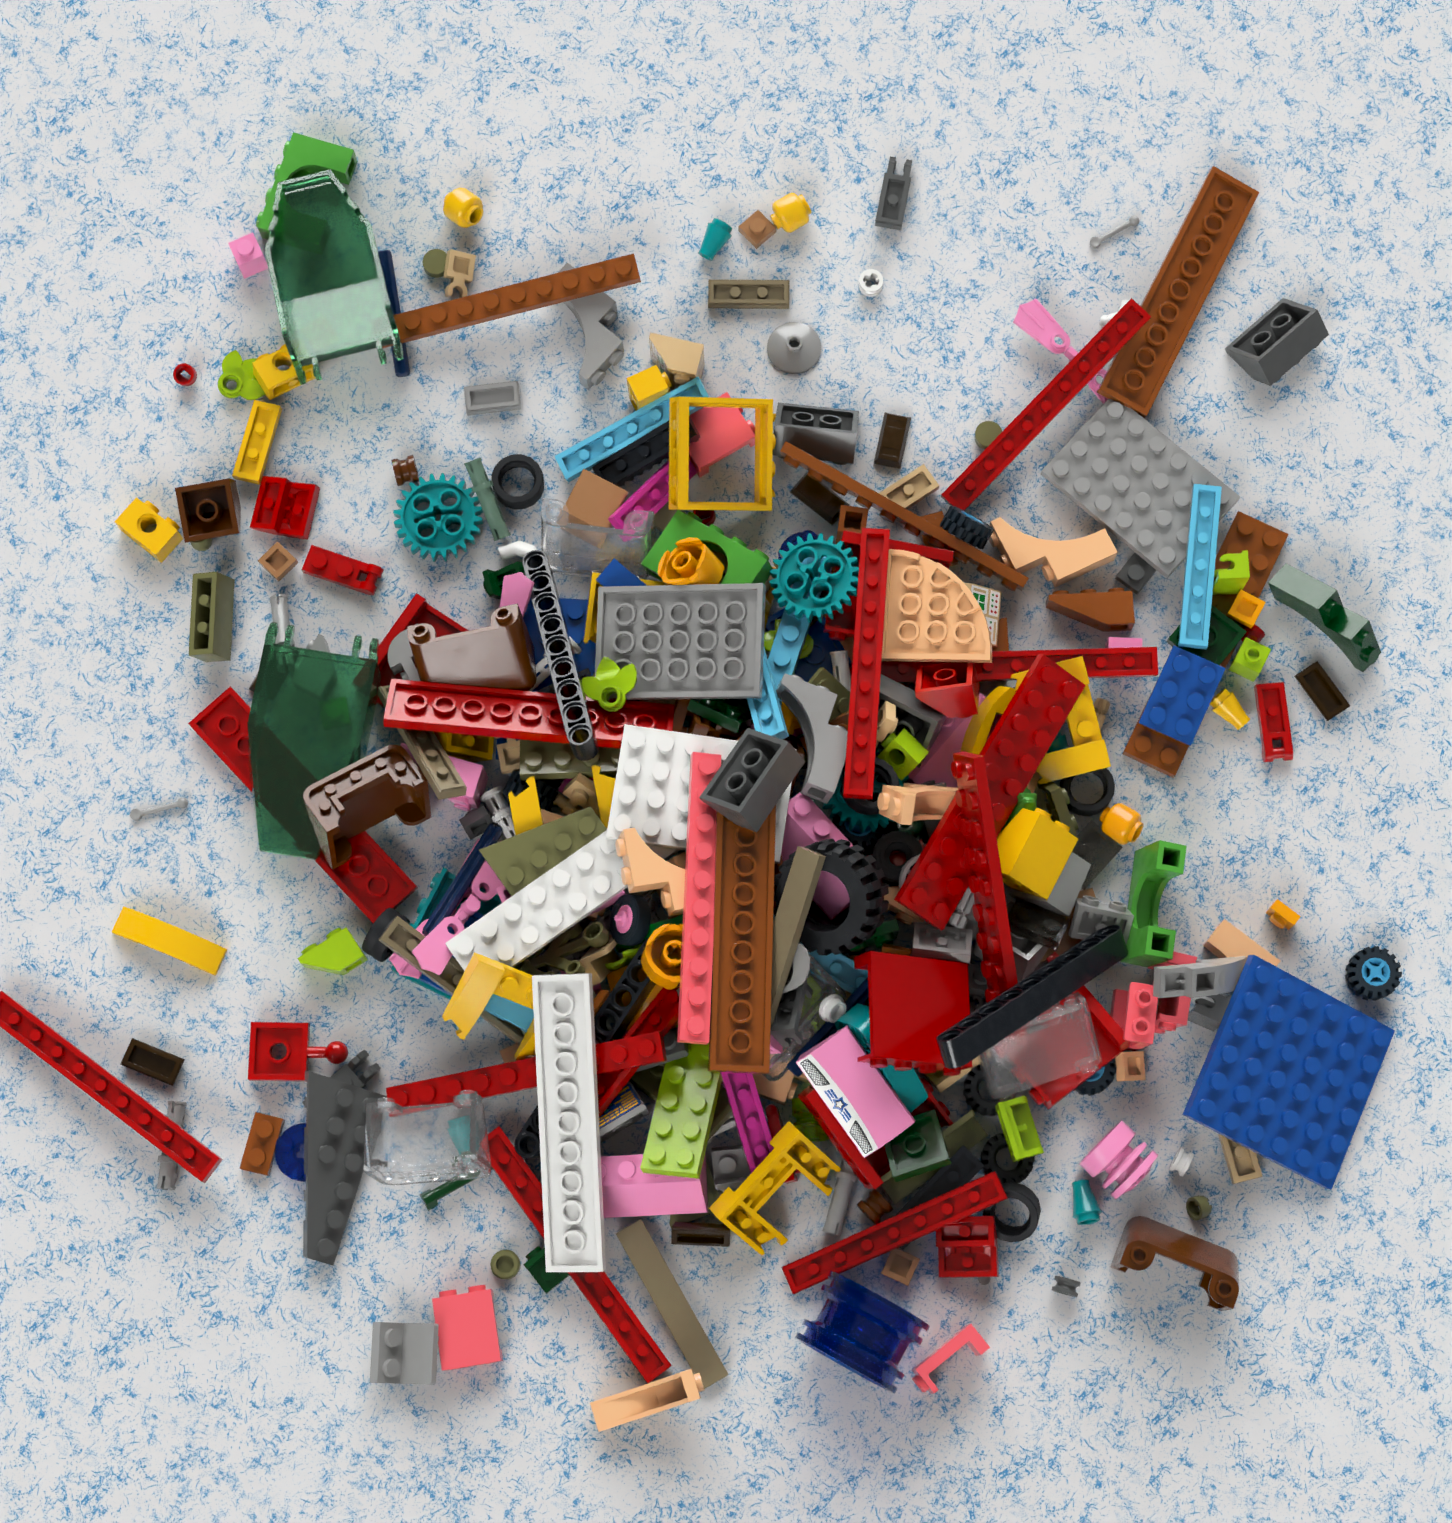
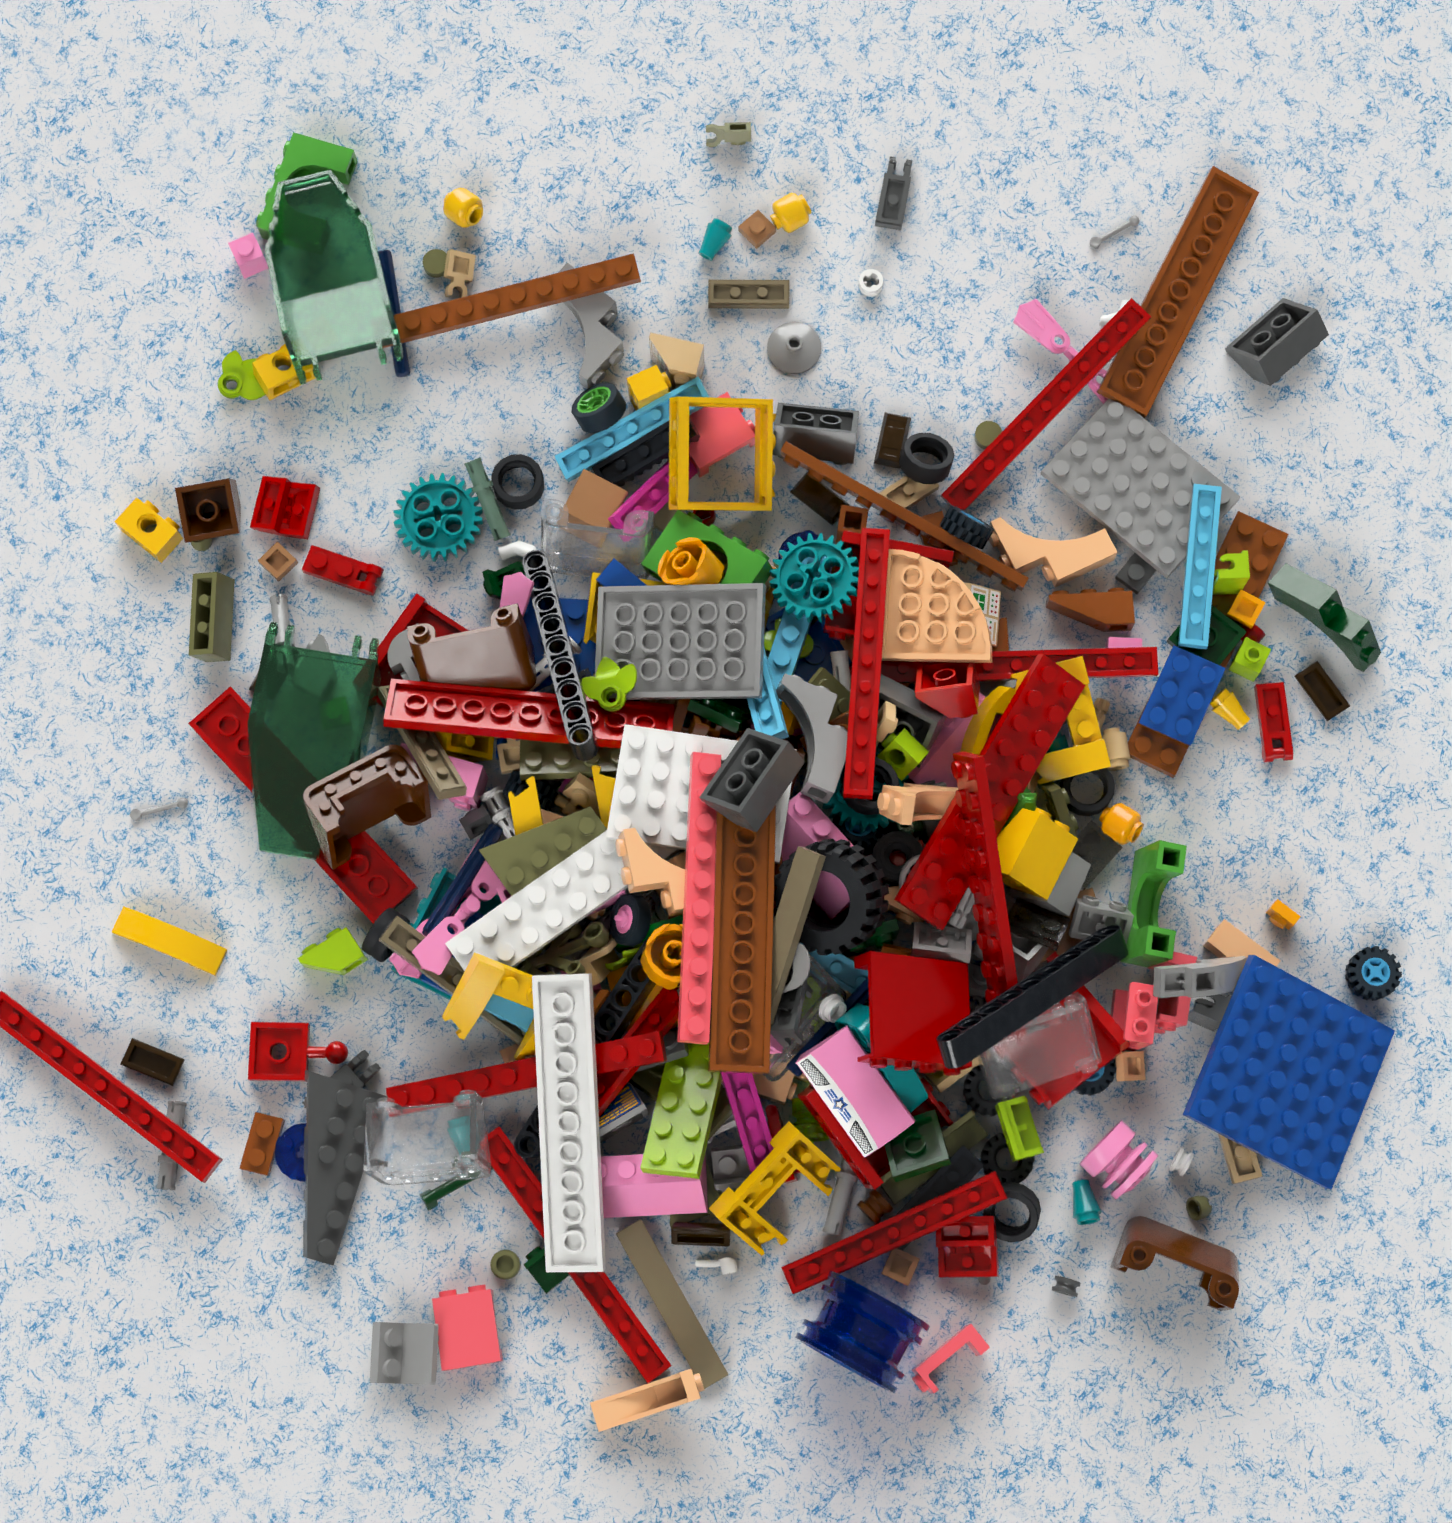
red hinge [173,363,197,386] -> none
yellow plate [232,400,282,485] -> none
reddish brown wheel [392,455,419,486] -> none
light grey tile [464,381,521,416] -> none
none -> black wheel [571,382,626,433]
none -> white hand [695,1257,738,1275]
none -> olive plate [706,122,752,147]
none -> black tyre [899,433,955,484]
none -> tan brick [1101,728,1131,771]

